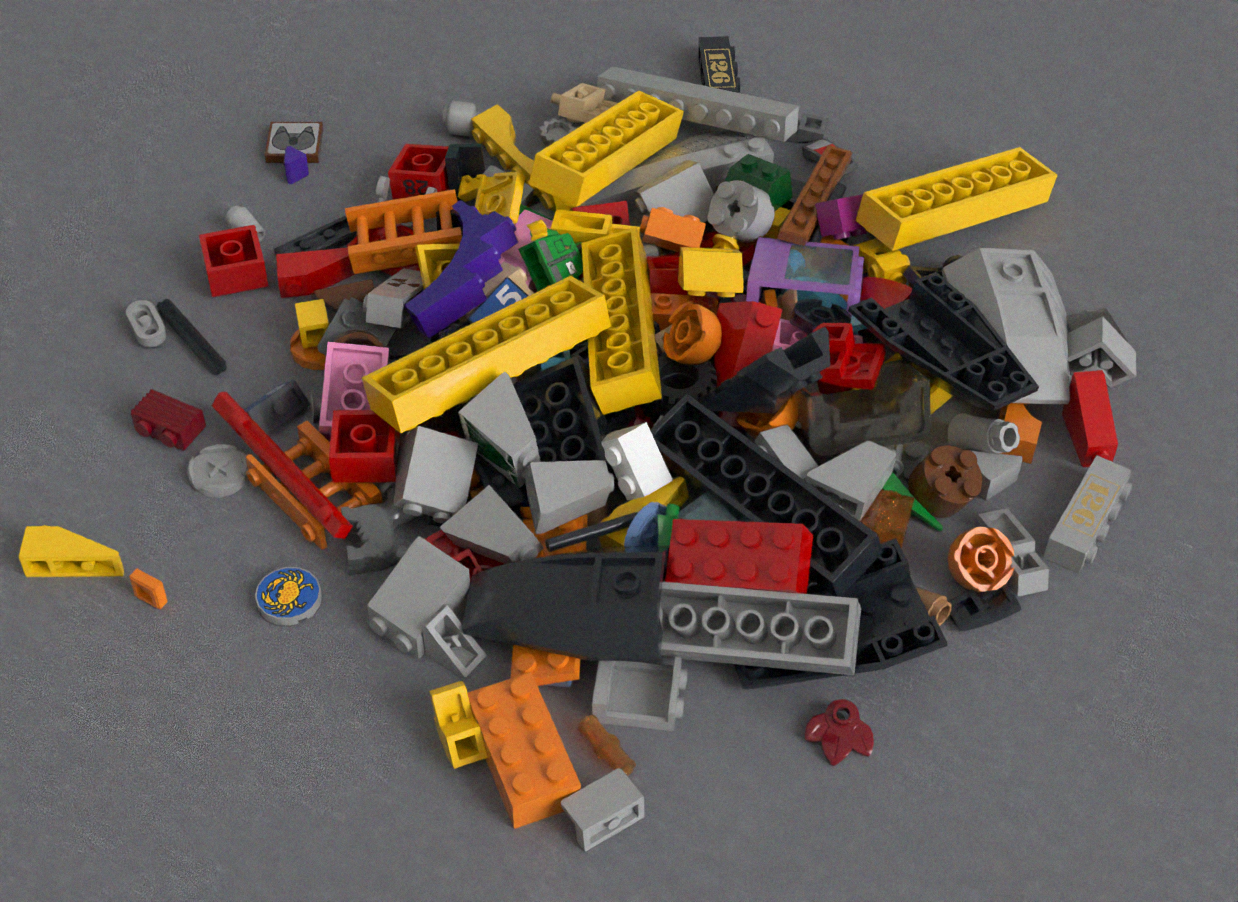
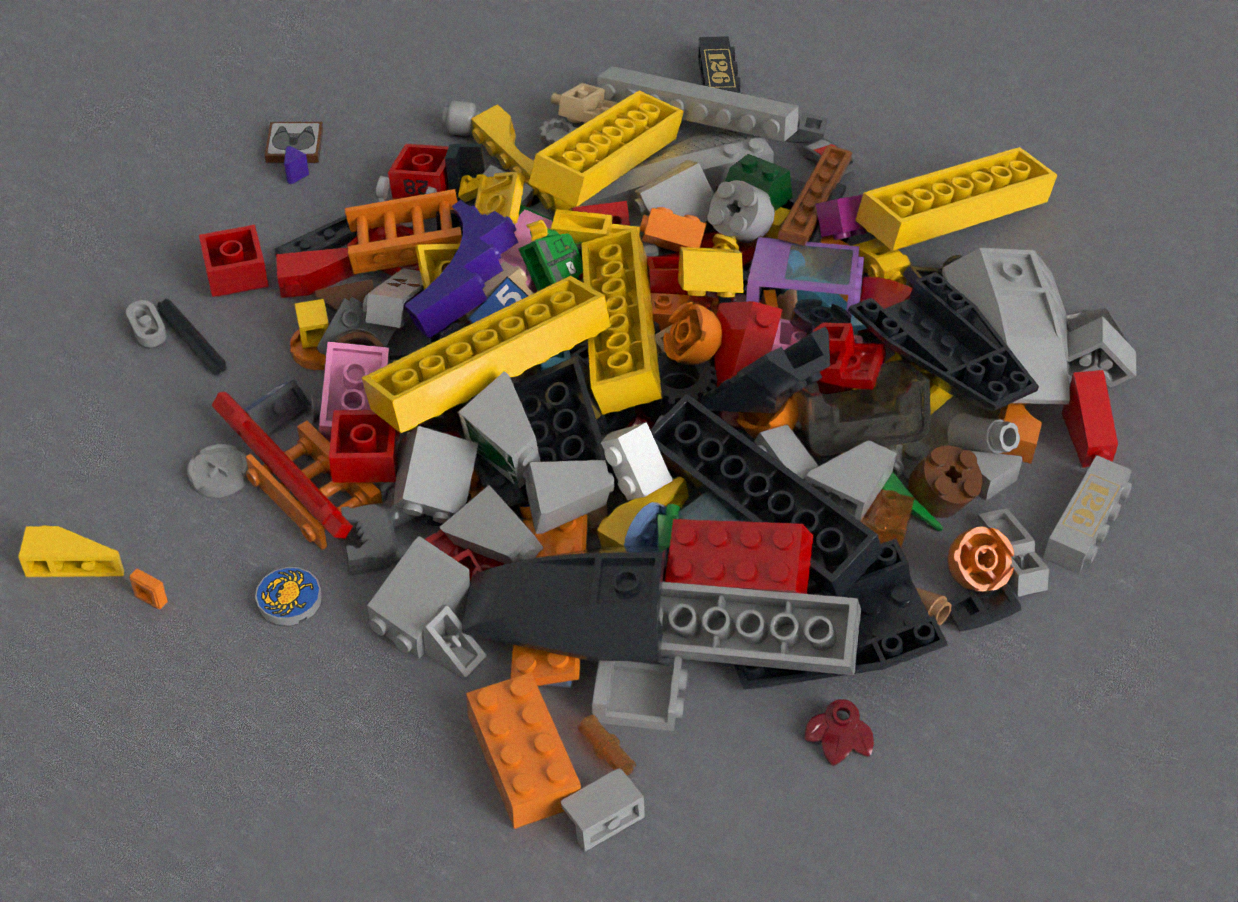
dark red brick [131,389,206,451] -> none
light grey cone [225,205,266,242] -> none
yellow brick [429,681,487,769] -> none
black bar [545,512,638,552] -> none

